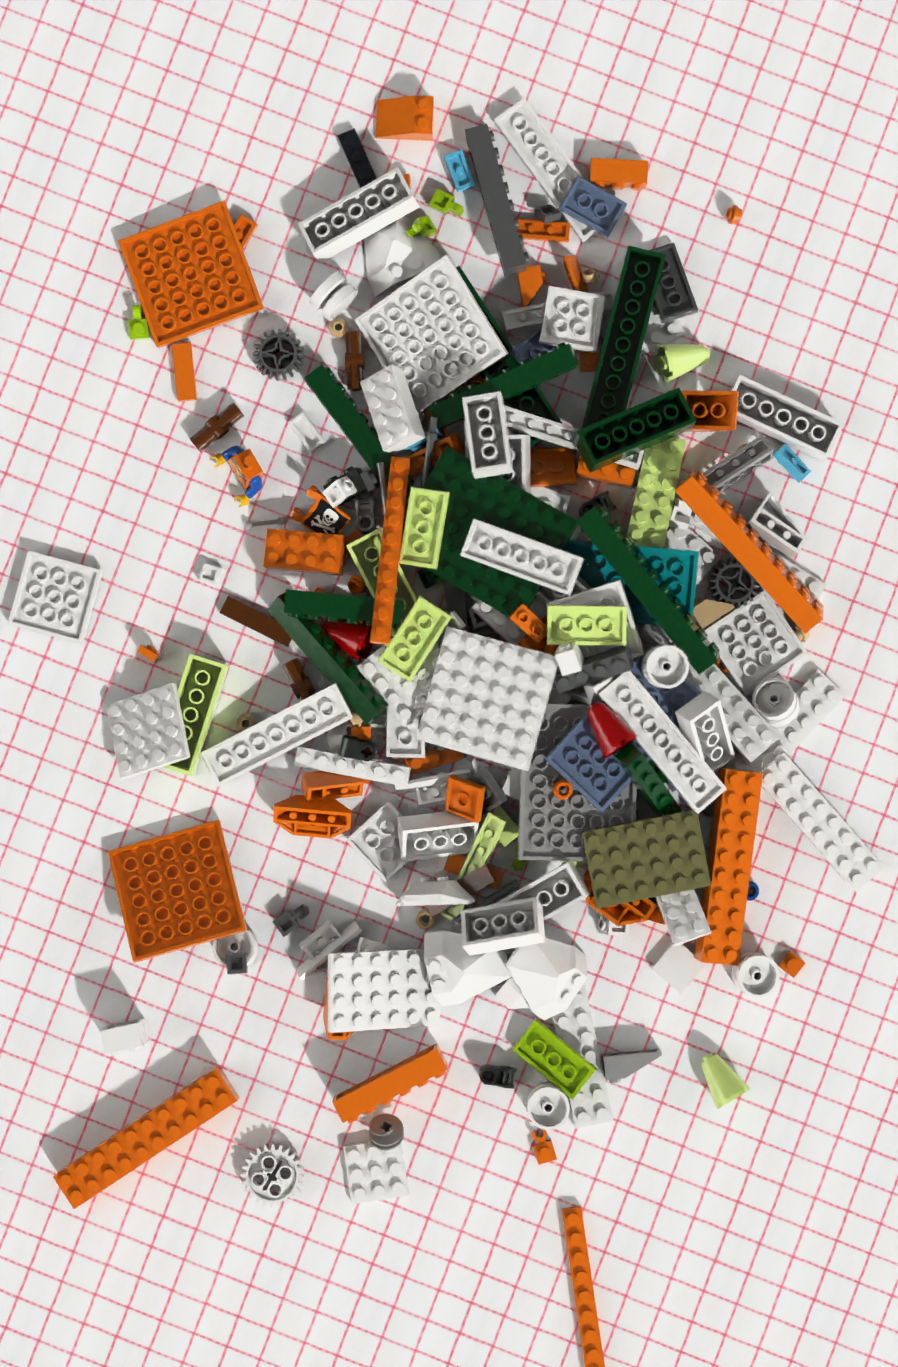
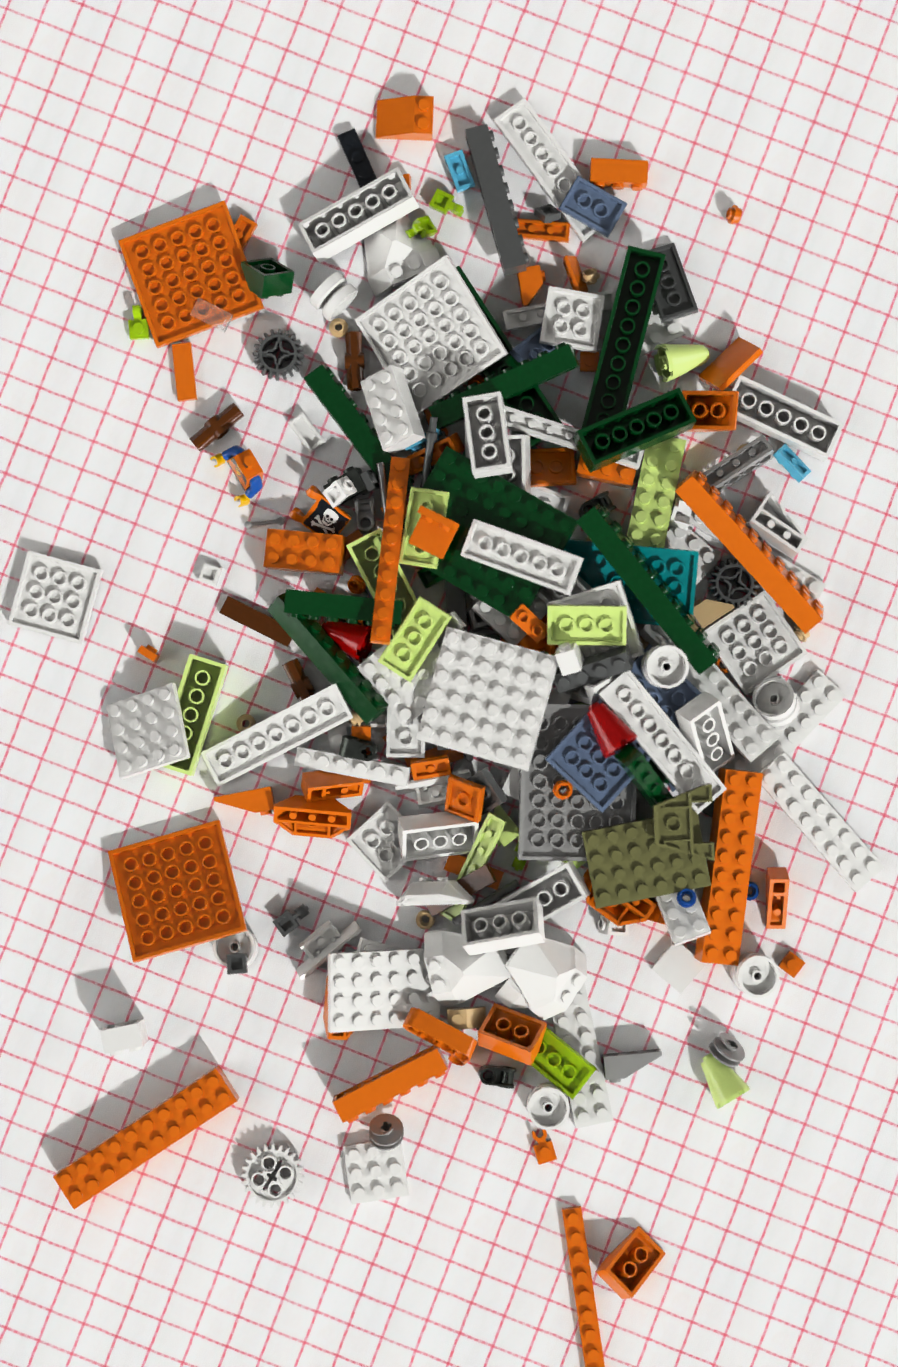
none -> clear tile [190,298,233,333]
none -> orange slope [213,786,275,816]
none -> dark green slope [241,258,295,299]
none -> orange beam [403,1007,478,1066]
none -> orange bracket [408,505,460,559]
none -> orange plate [410,754,452,781]
none -> tan slope [447,1006,486,1029]
none -> orange slope [478,1003,547,1066]
none -> orange slope [595,1226,666,1299]
none -> olive wing [653,783,715,860]
none -> blue plate [677,889,696,908]
none -> orange tile [698,337,763,391]
none -> light grey piece [708,1032,745,1067]
none -> orange slope [766,867,790,929]

